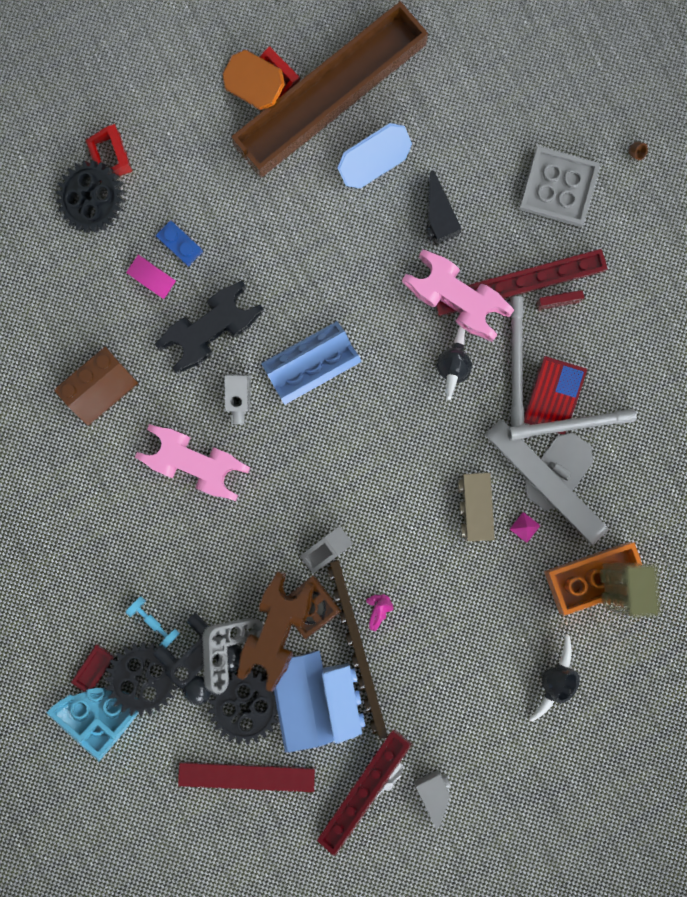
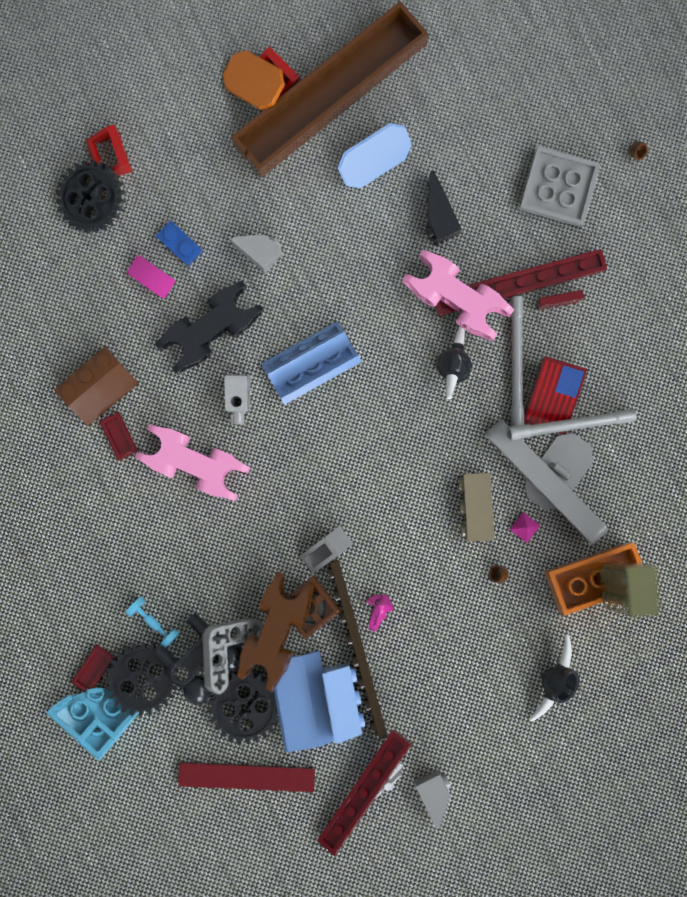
none -> dark red tile [99,412,139,461]
none -> light grey slope [231,235,282,274]
none -> reddish brown hinge [489,565,509,583]

